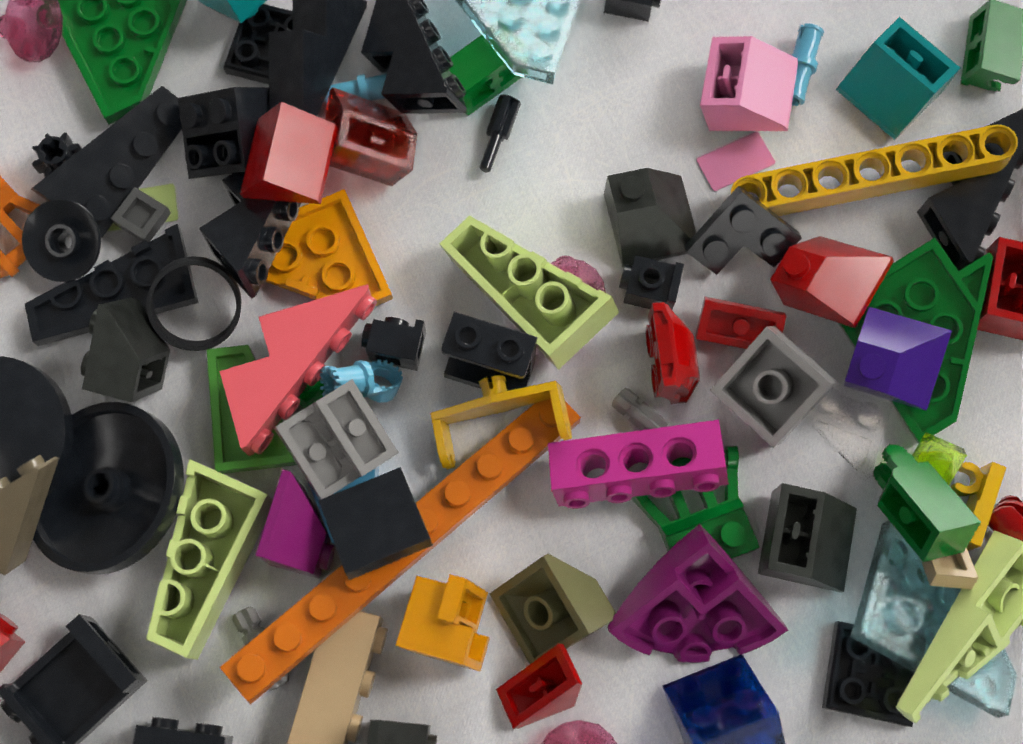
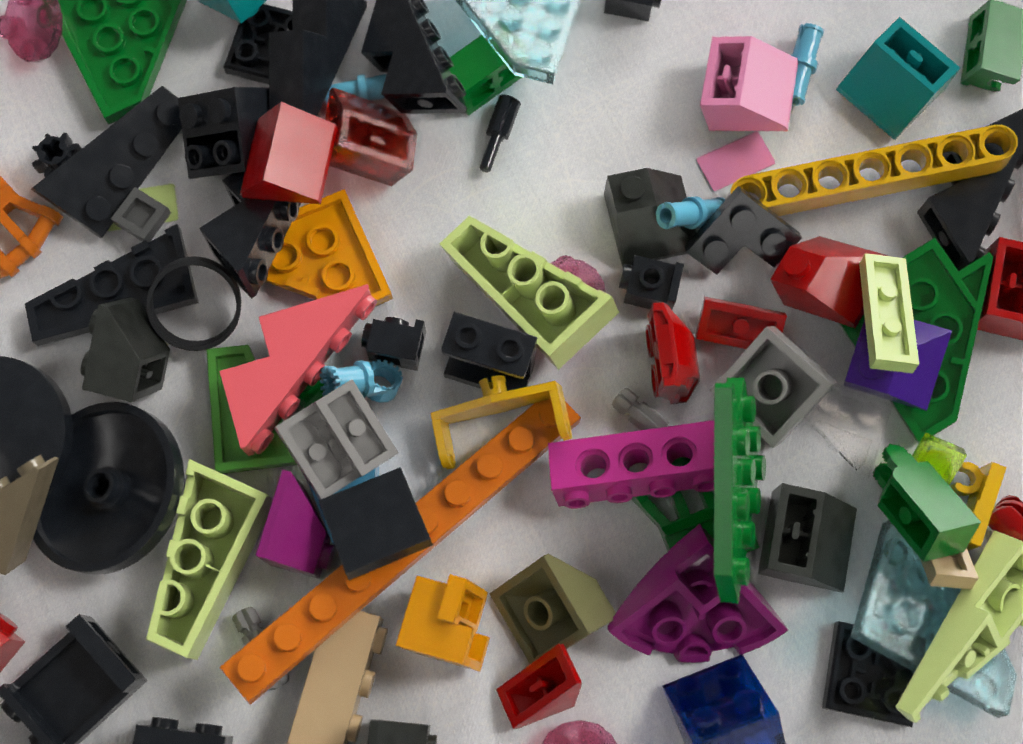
black dish [22,199,101,282] -> none
none -> medium azure pin [656,196,725,229]
none -> green wing [714,378,766,603]
none -> yellowish green plate [859,253,919,373]

